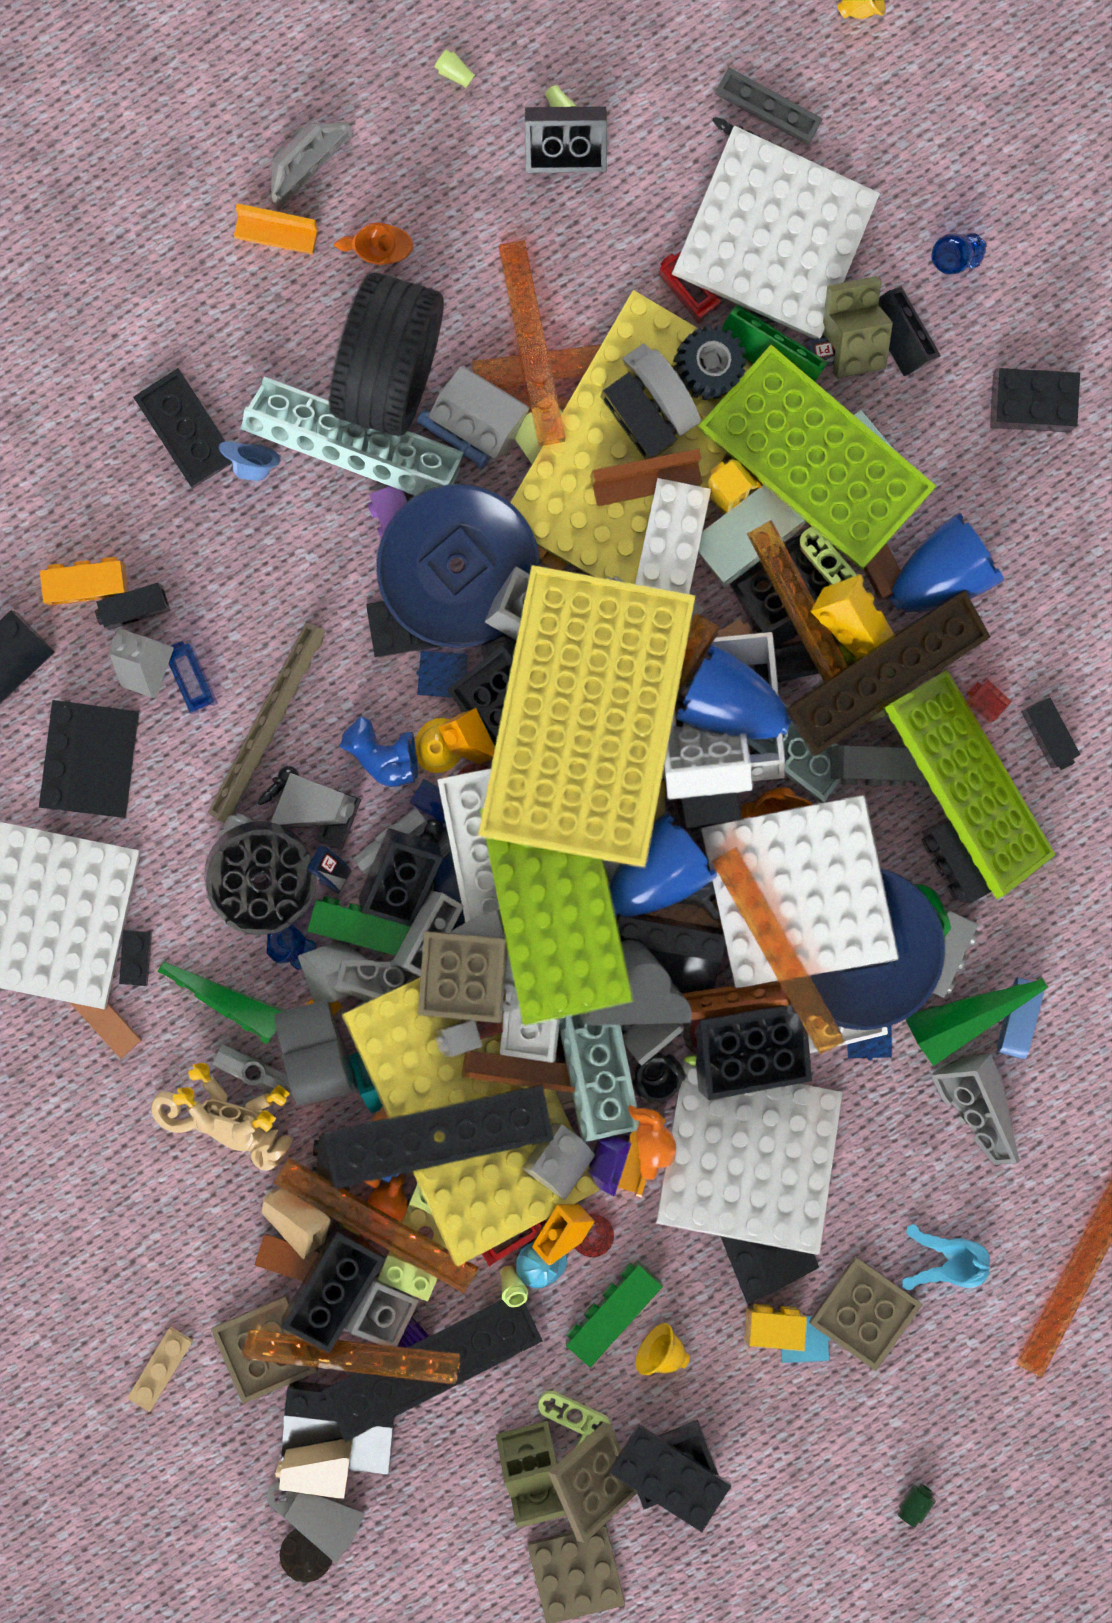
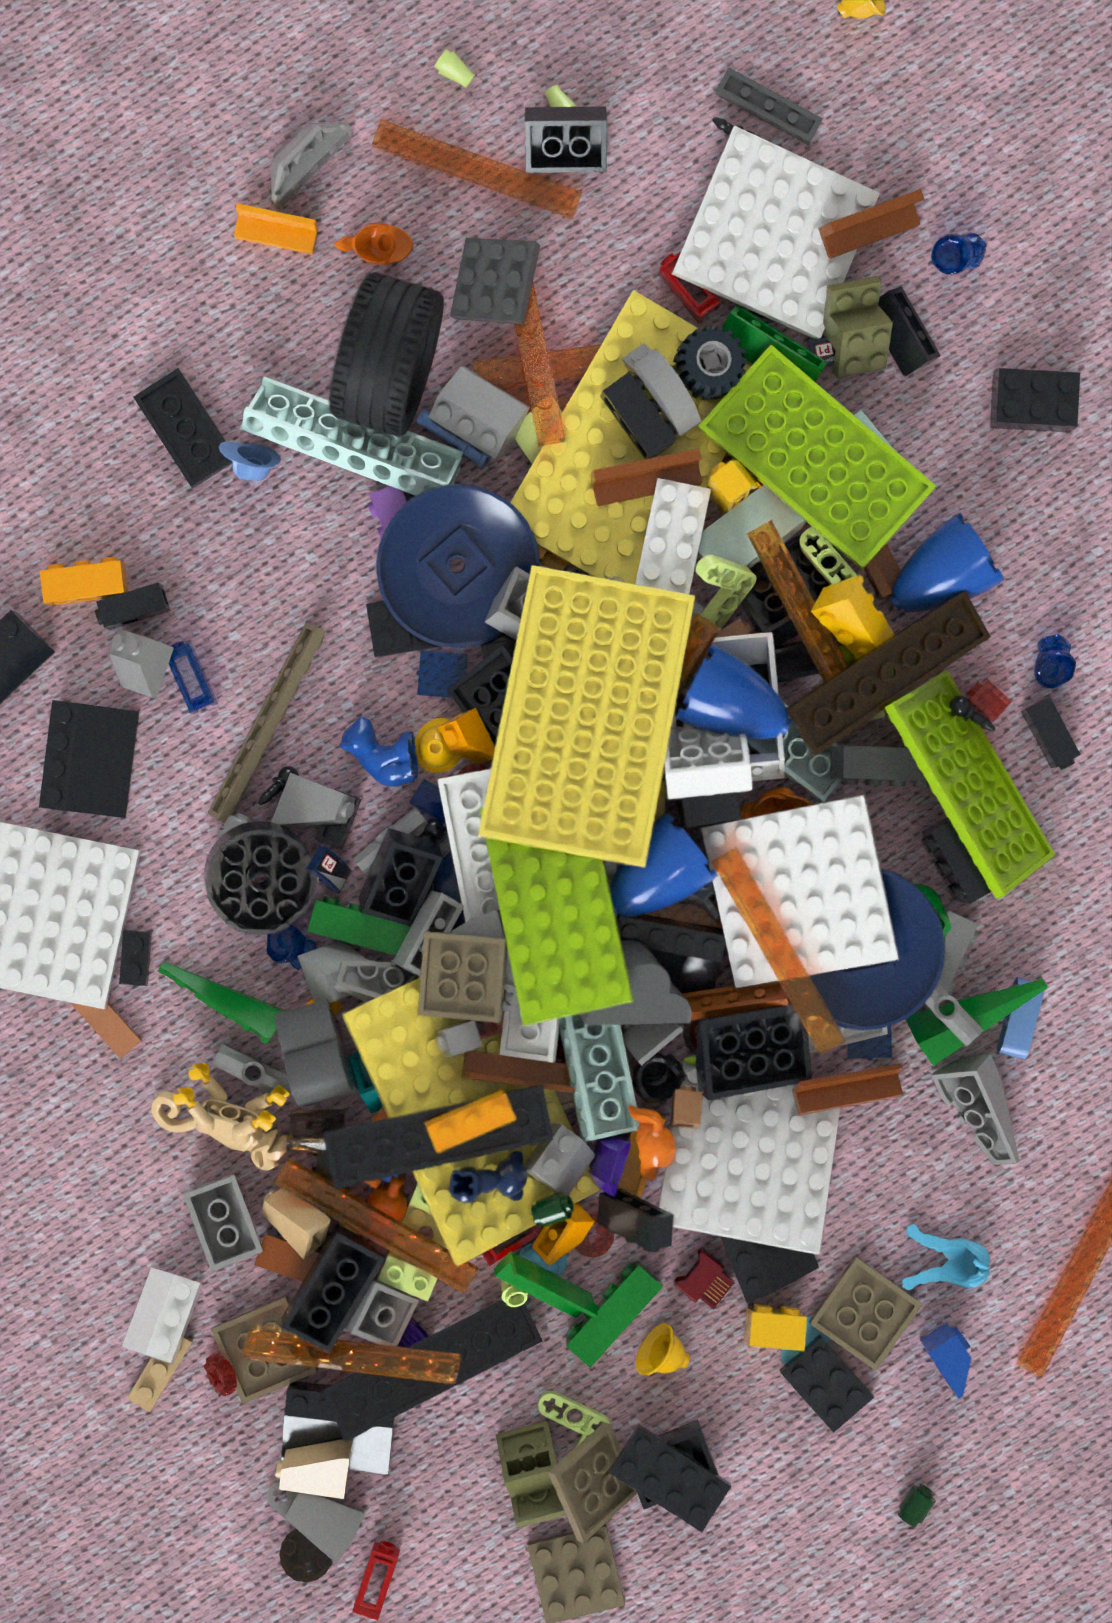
none -> white slope [122,1267,202,1364]
none -> light grey slope [183,1174,263,1272]
none -> clear red gear [204,1354,237,1396]
none -> clear smoke tile [286,1109,346,1151]
none -> red window [352,1541,400,1621]
none -> clear orange tile [372,119,582,220]
none -> light orange brick [424,1090,516,1153]
none -> dark blue animal [449,1151,528,1203]
none -> dark grey plate [450,238,540,325]
none -> green panel [493,1251,598,1318]
none -> dark green brick [531,1192,574,1227]
none -> black brick [597,1188,674,1252]
none -> medium nougat brick [670,1086,703,1129]
none -> dark red piece [673,1246,735,1309]
none -> yellowish green beam [696,554,757,635]
none -> black plate [779,1335,874,1433]
none -> dark orange panel [792,1063,903,1116]
none -> dark orange panel [818,189,924,259]
none -> blue slope [920,1322,971,1399]
none -> light grey piece [925,983,984,1046]
none -> black bar [949,696,996,732]
none -> clear blue hair [1034,634,1076,689]

